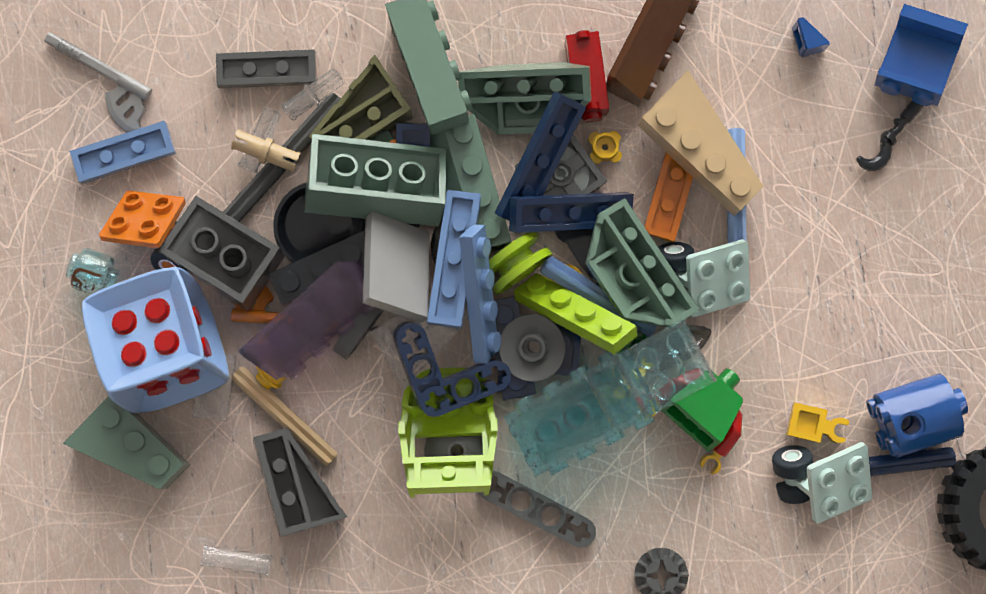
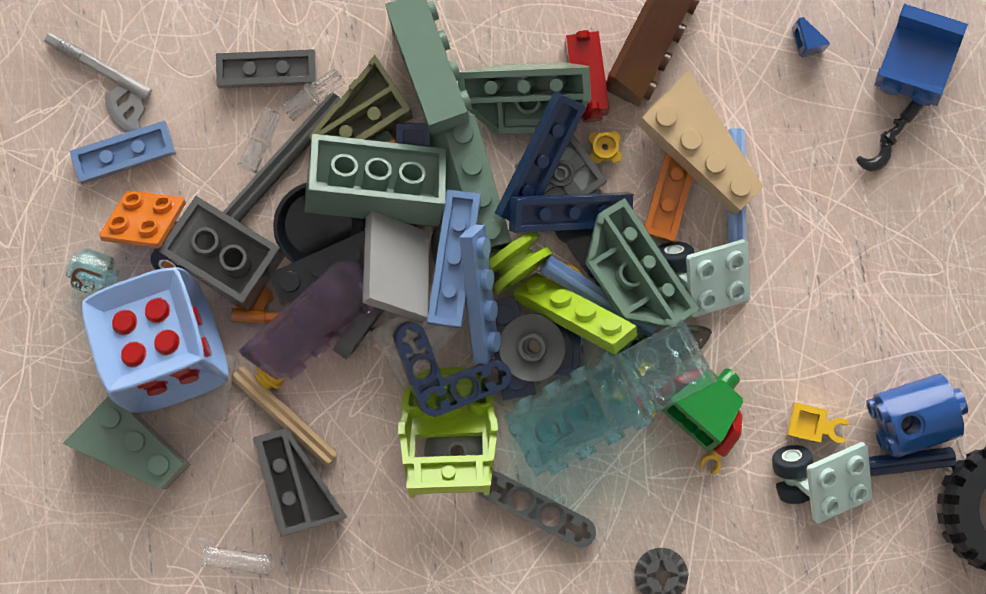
tan pin [231,129,301,173] -> none

